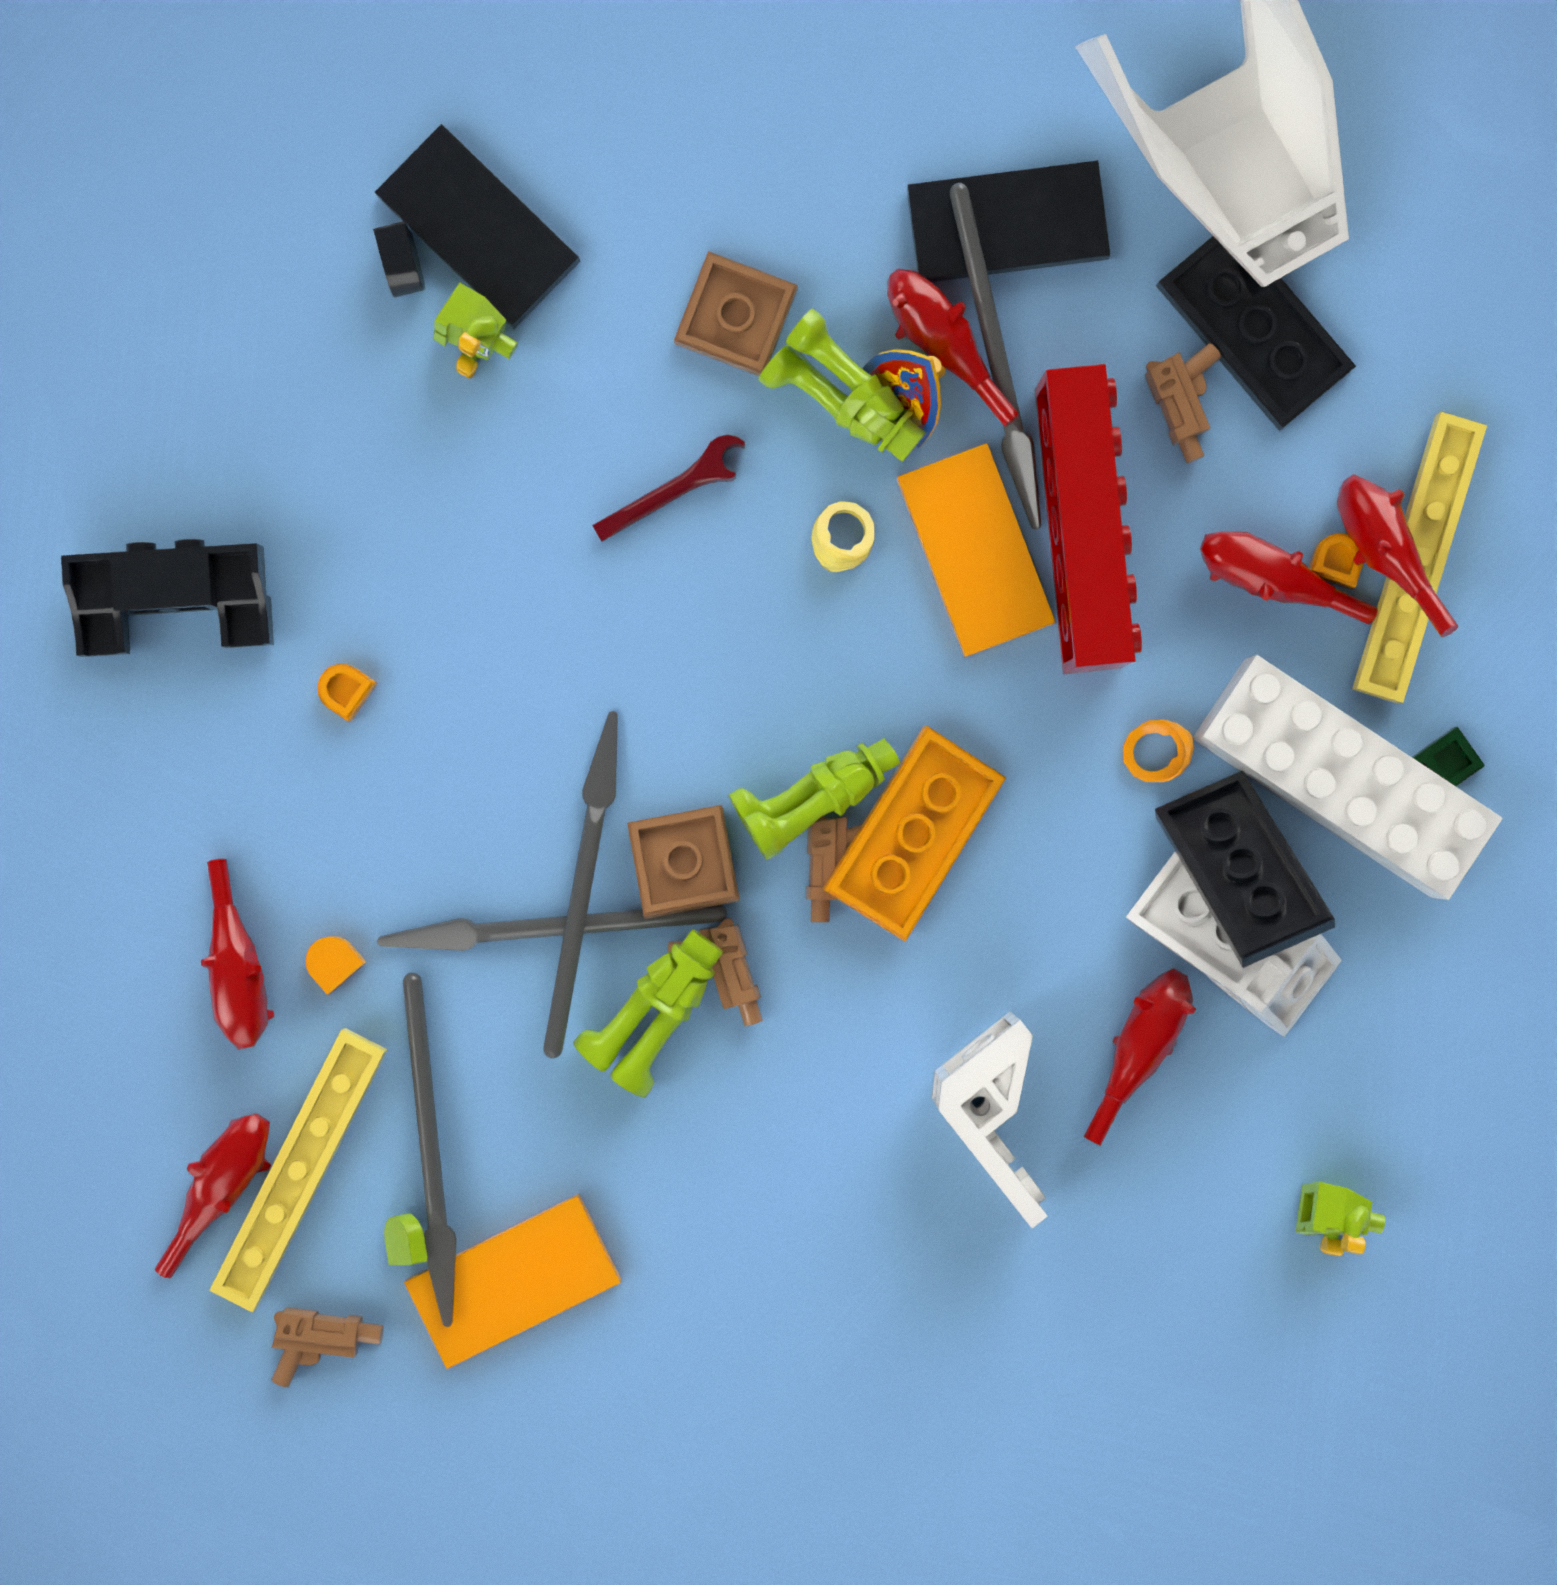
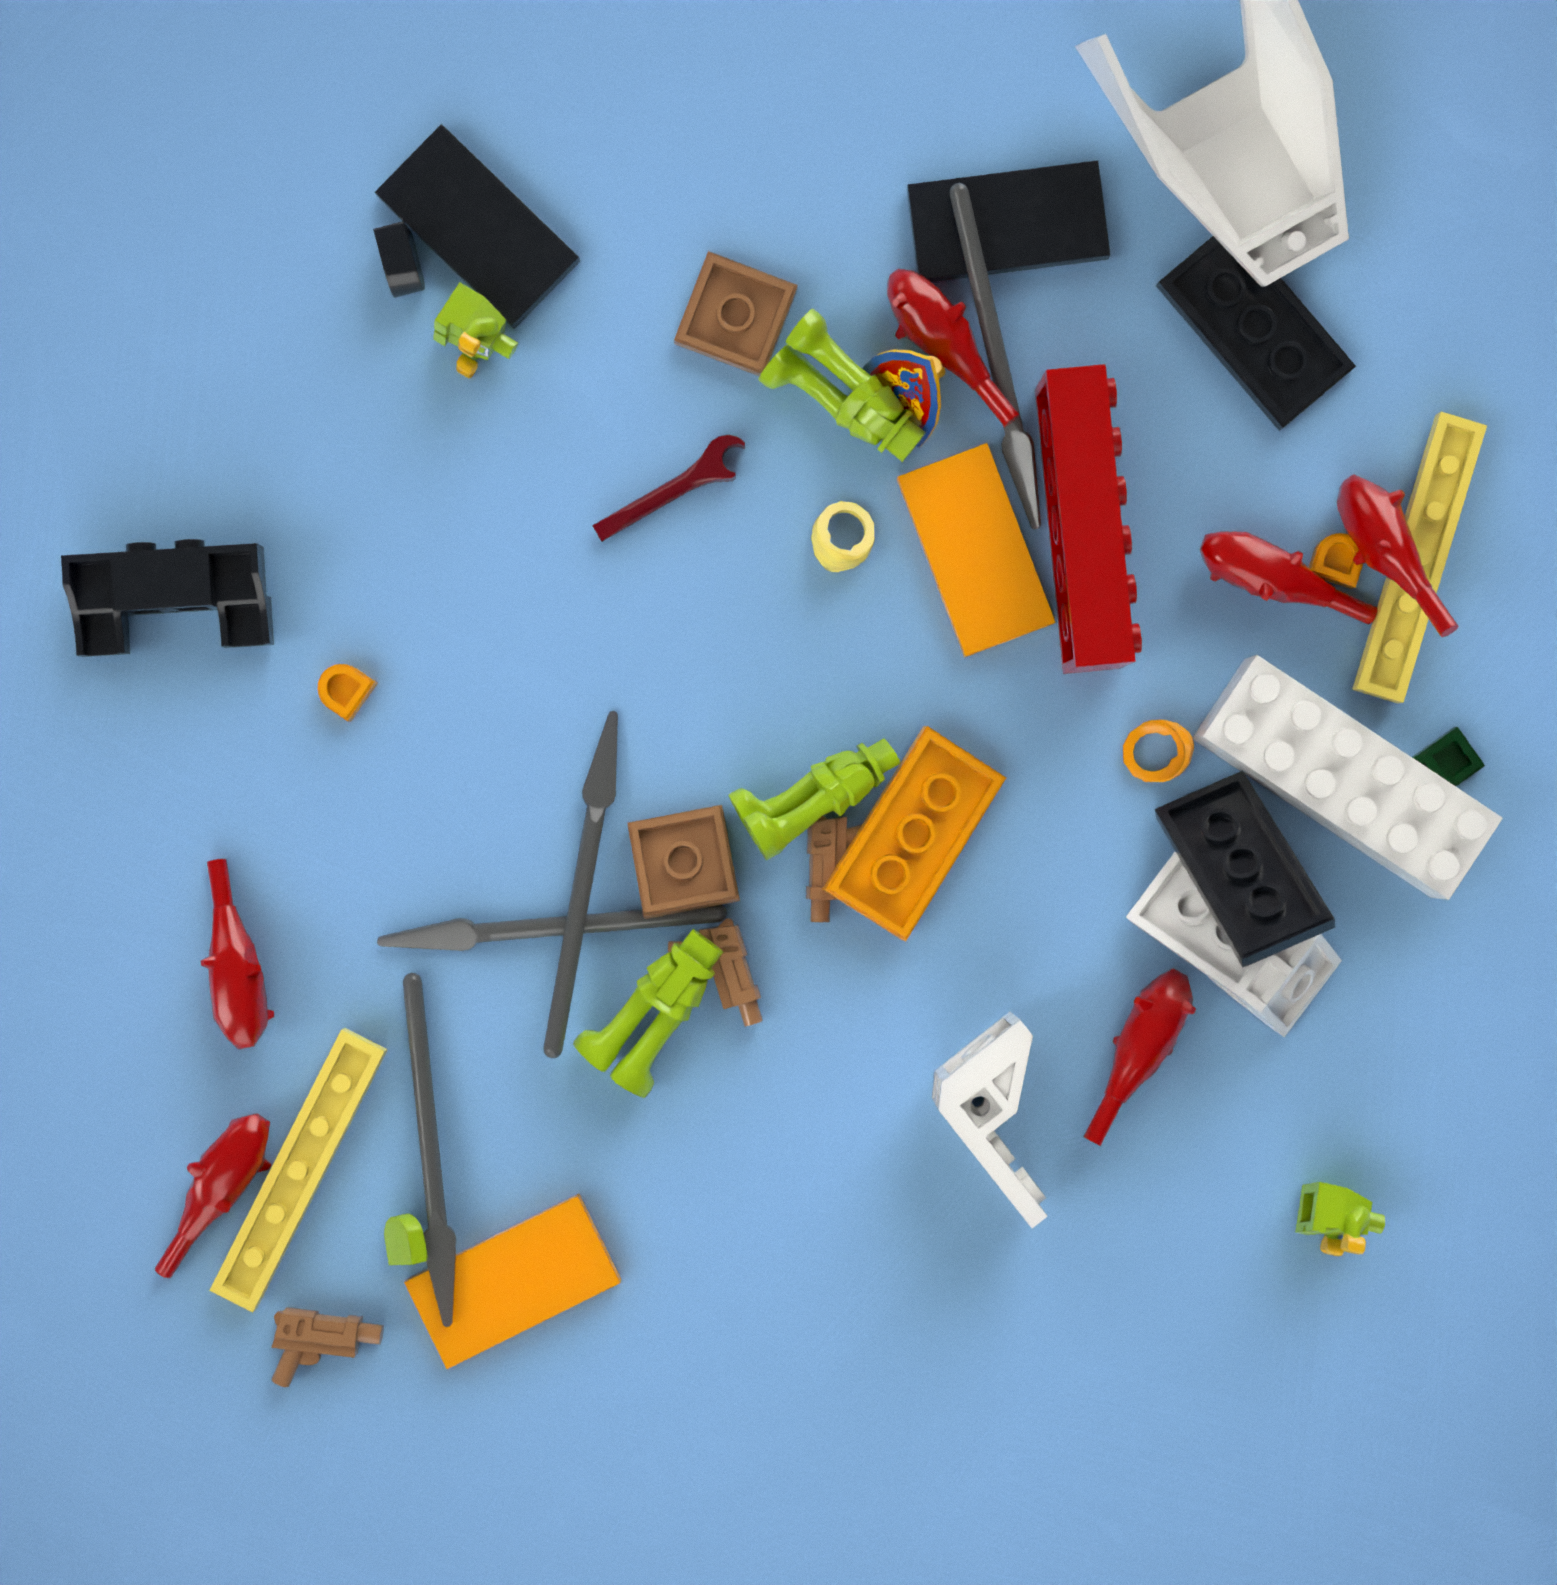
light orange tile [306,936,367,995] -> none
medium nougat piece [1144,343,1221,464] -> none

